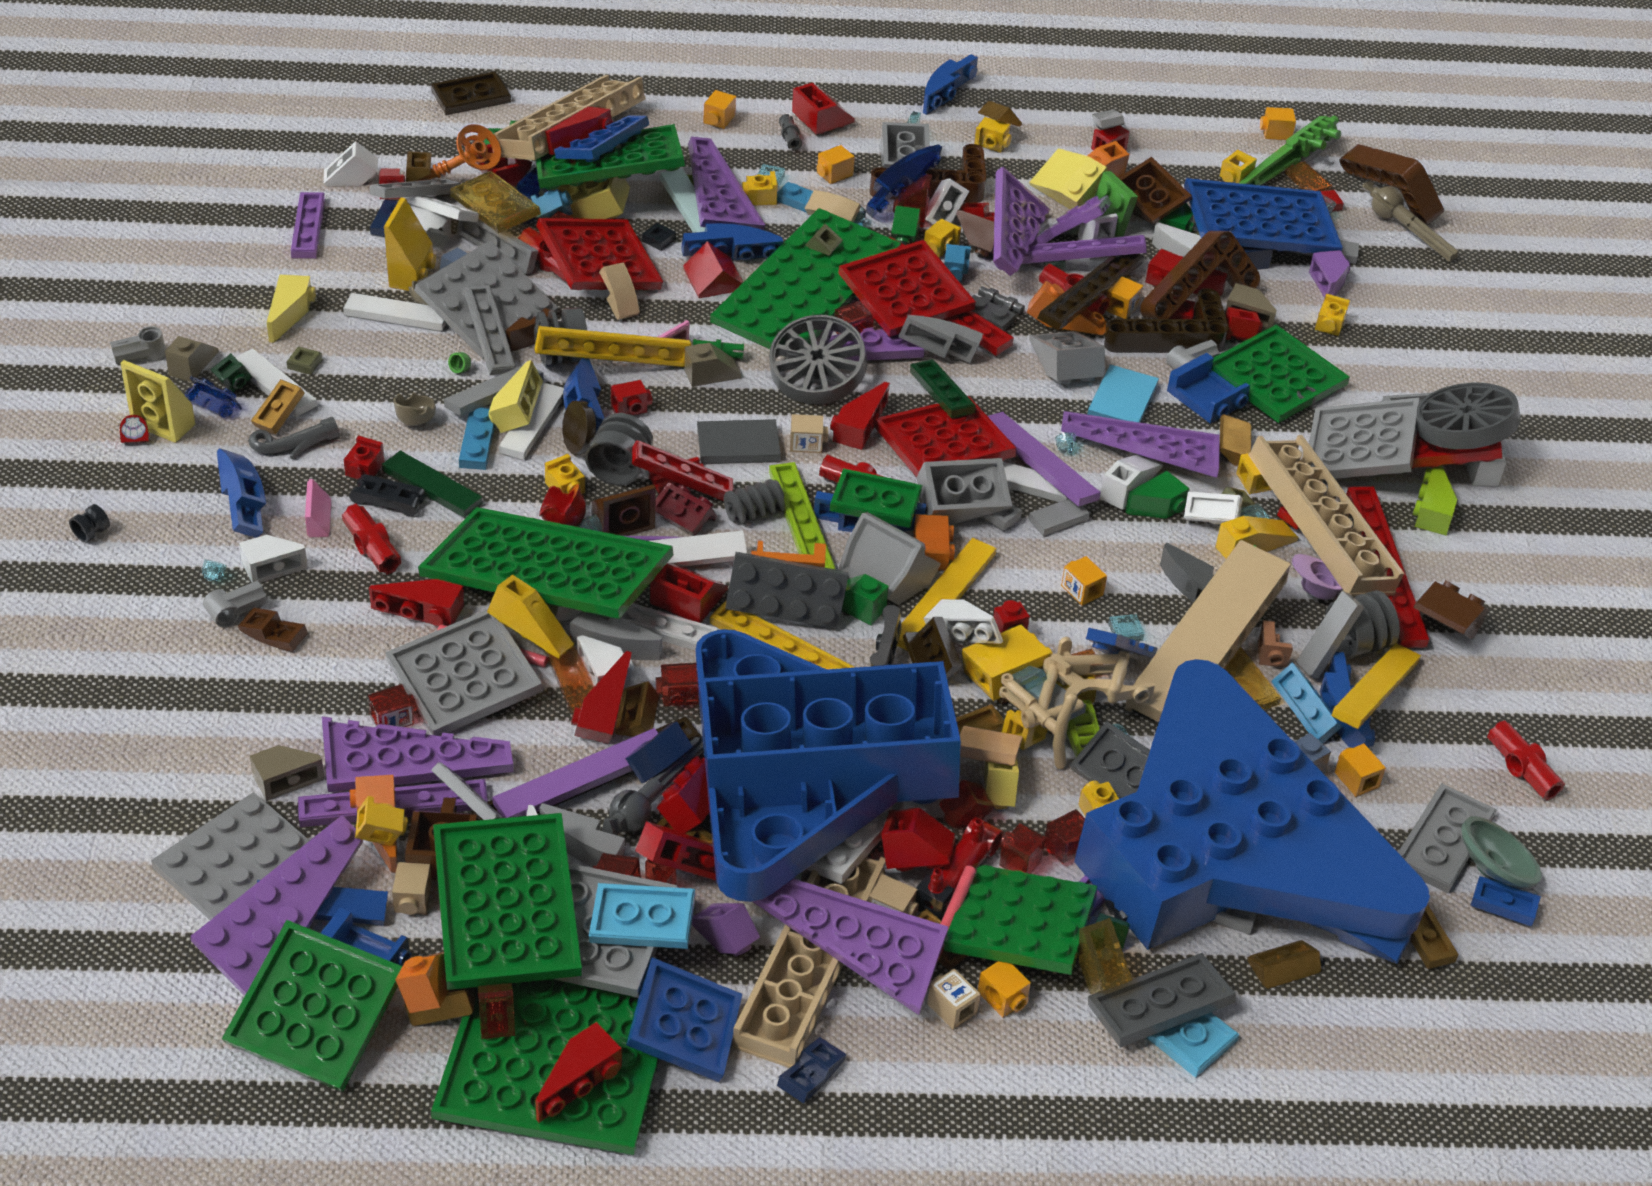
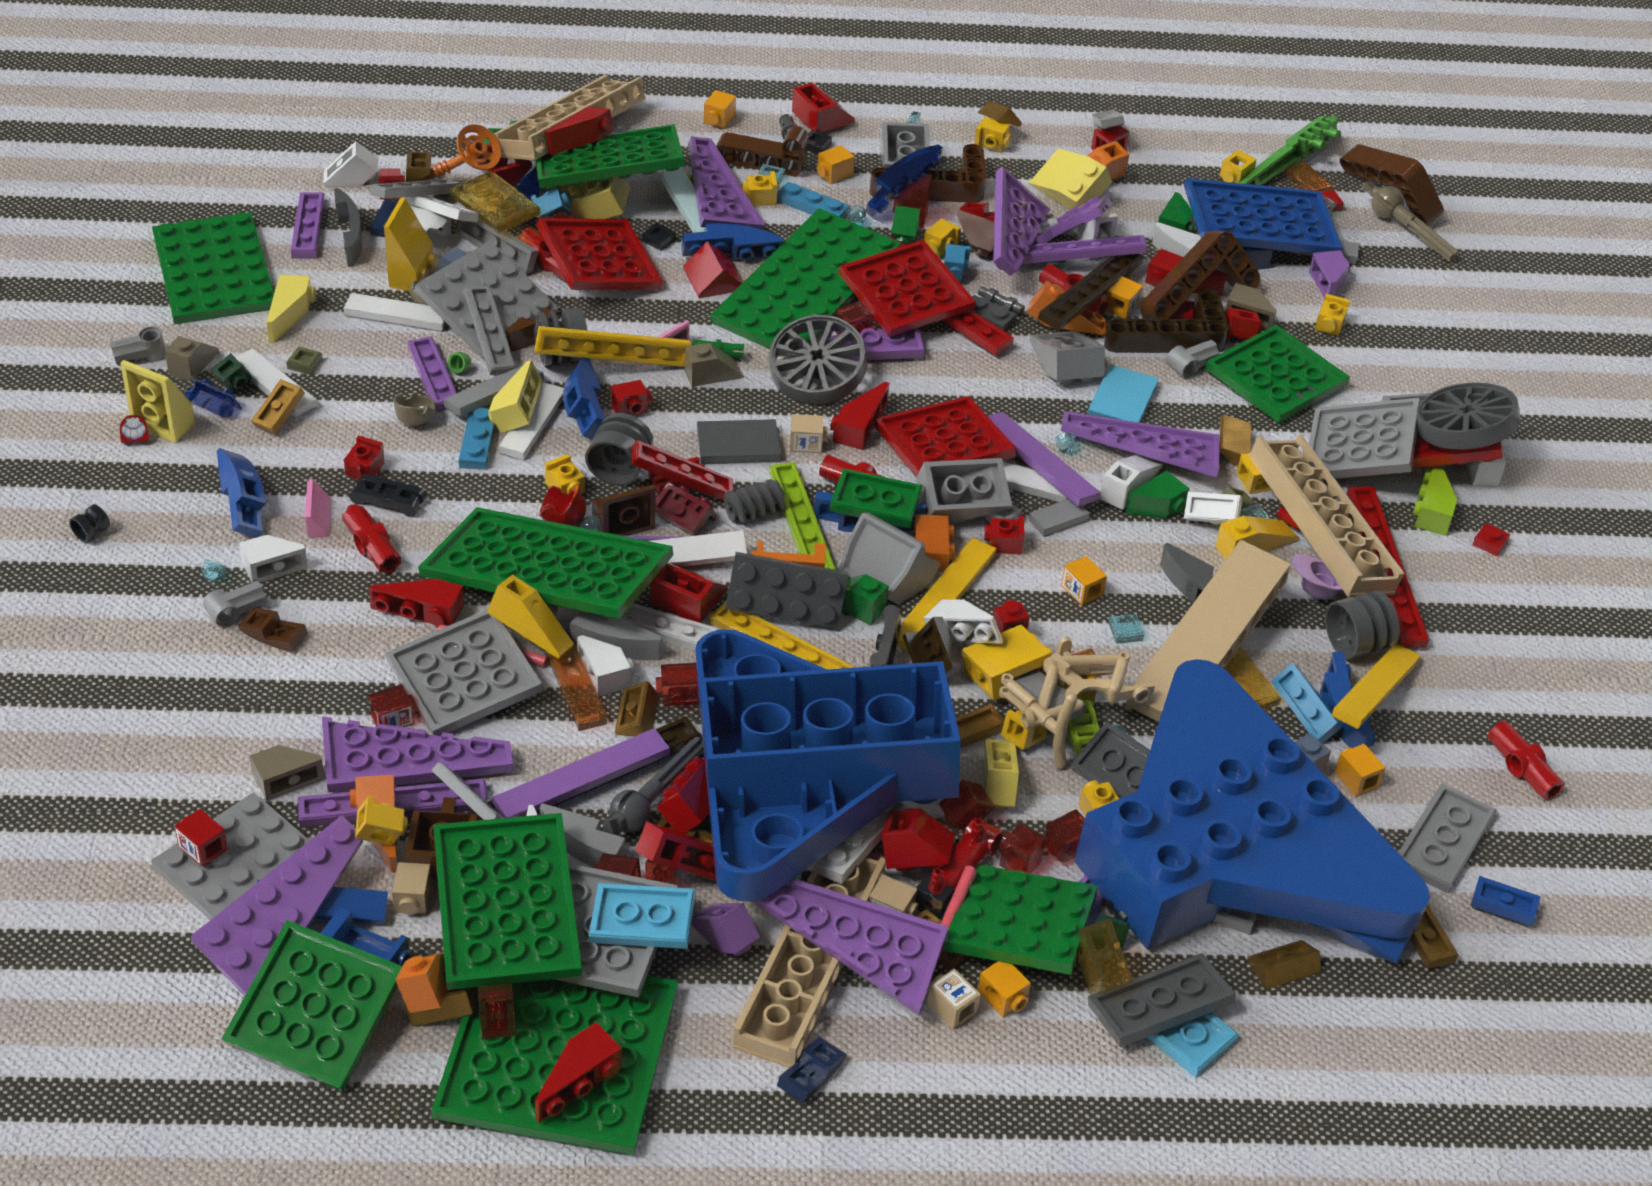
dark grey plant [248,416,340,459] -> none
dark green tile [382,450,483,518] -> none
dark brown tile [431,71,511,115] -> none
blue wing [554,115,650,162] -> none
dark brown tile [562,401,596,454] -> none
red slope [571,651,632,744] -> none
tan slope [599,262,640,320] -> none
dark blue slope [625,721,693,784] -> none
blue plate [626,957,742,1082] -> none
tan slope [804,190,861,222] -> none
olive slope [806,224,843,256] -> none
light grey slope [898,315,983,363] -> none
dark green tile [910,359,976,419] -> none
blue slope [923,54,978,115] -> none
white slope [925,179,969,225] -> none
light nougat tile [960,726,1022,766] -> none
clear light blue tile [1012,666,1047,691] -> none
blue wing [1086,628,1157,658] -> none
bright green plate [1095,171,1138,237] -> none
reddish brown slope [1119,157,1192,224] -> none
blue panel [1167,353,1250,424] -> none
nougat bracket [1258,620,1293,667] -> none
light orange brick [1260,107,1296,140] -> none
light grey tile [1296,591,1365,679] -> none
reddish brown slope [1413,580,1490,640] -> none
sand green dish [1461,816,1542,888] -> none
none -> green plate [152,212,274,325]
none -> red brick [174,809,228,867]
none -> dark grey slope [334,188,362,267]
none -> medium lavender tile [407,336,457,412]
none -> reddish brown beam [716,126,808,176]
none -> black tile [808,129,832,154]
none -> red brick [984,516,1025,555]
none -> red plate [1472,523,1511,556]

